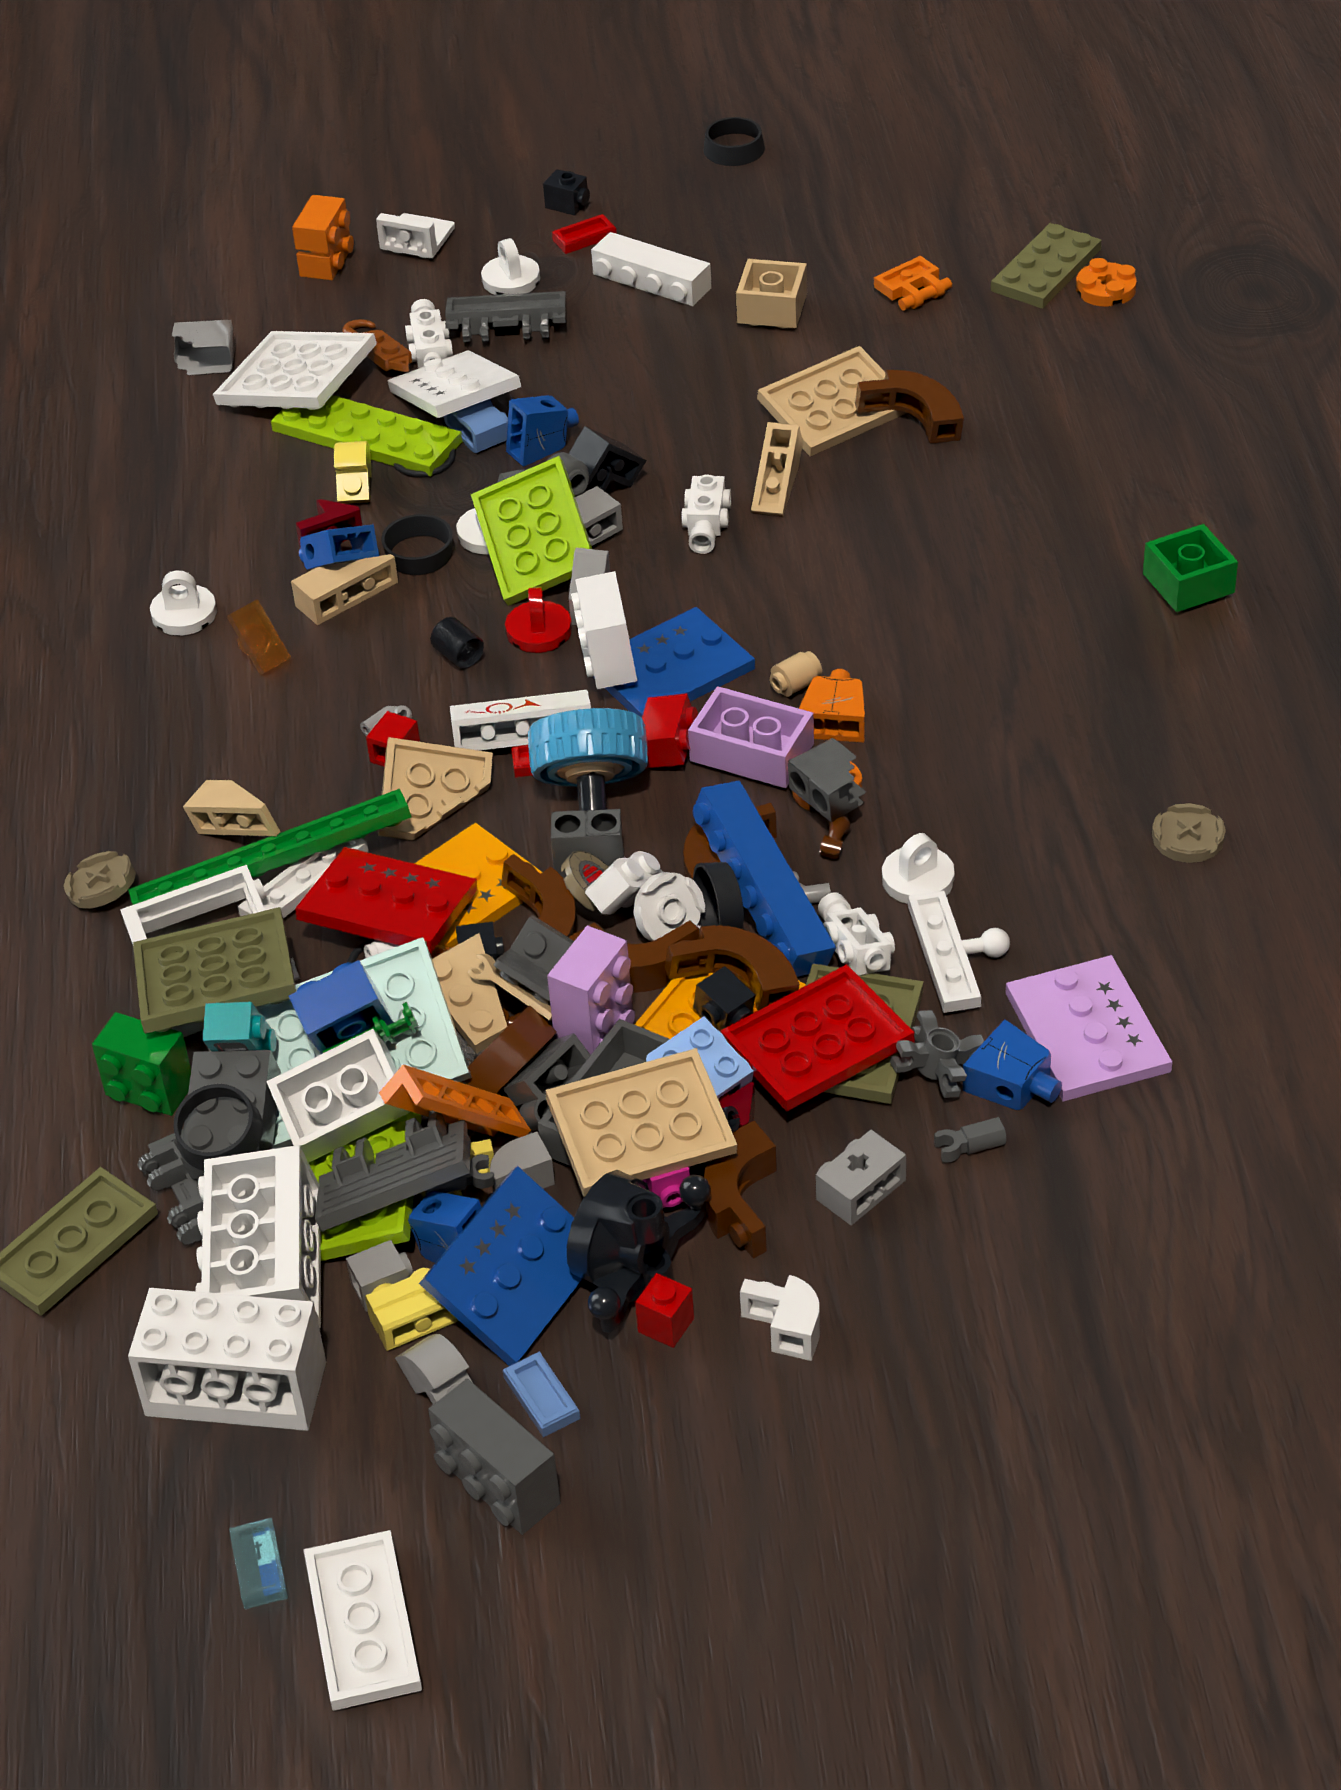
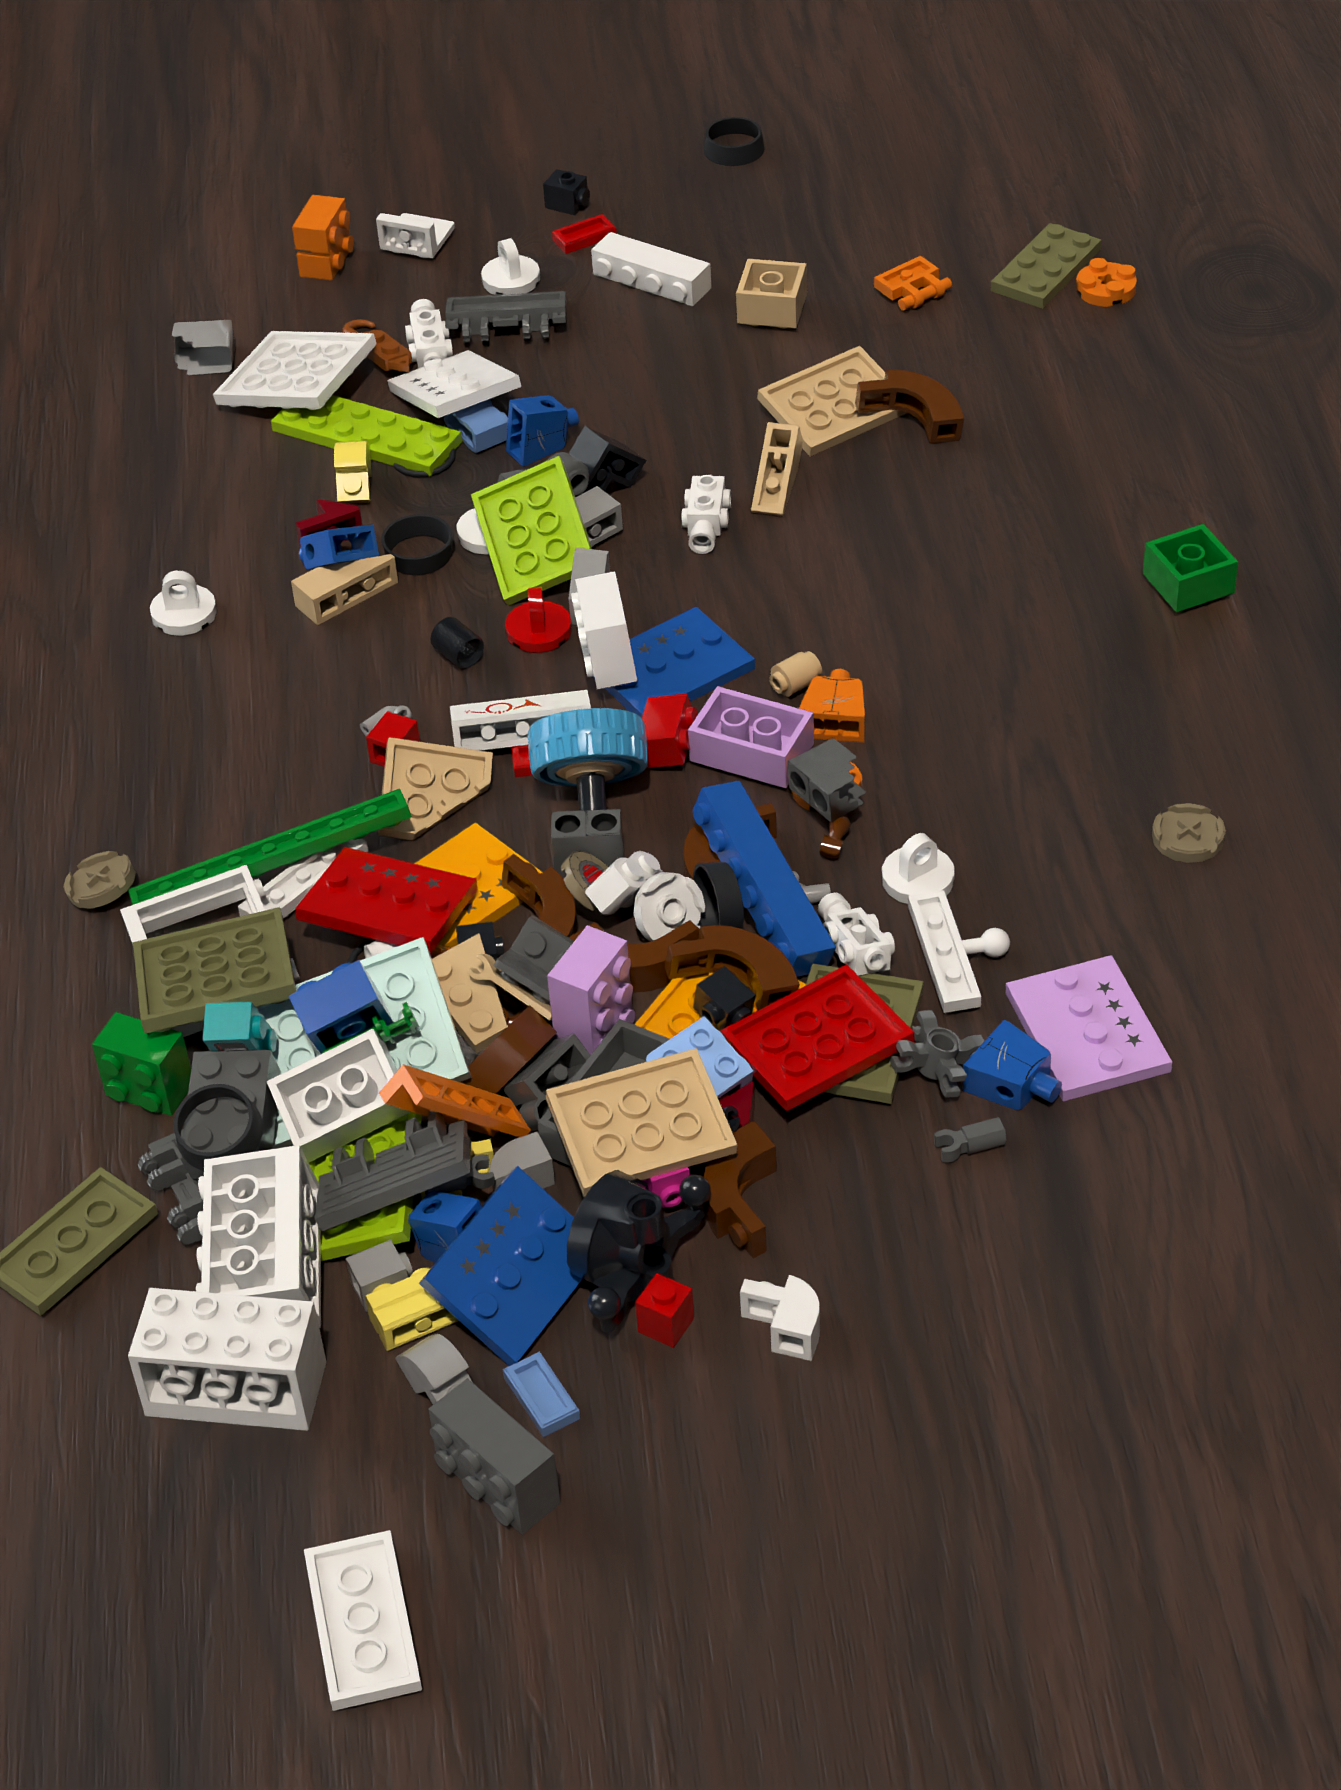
tan slope [183,780,280,836] -> none
clear orange tile [226,599,291,675] -> none
clear light blue tile [229,1518,288,1609] -> none
light grey brick [816,1130,906,1226] -> none

